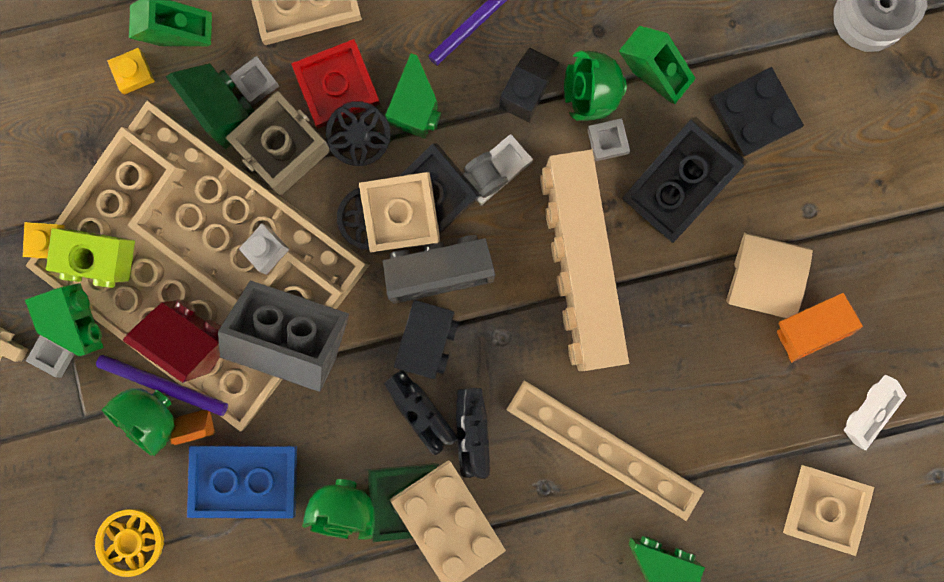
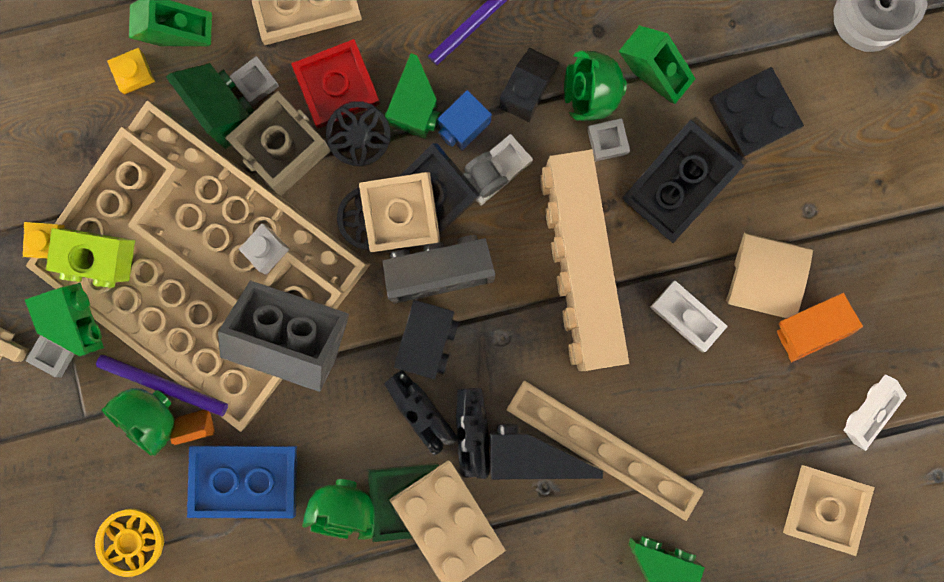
dark red slope [122,299,221,383] -> none
none -> blue brick [438,90,492,151]
none -> black slope [490,424,603,480]
none -> white plate [650,280,728,353]

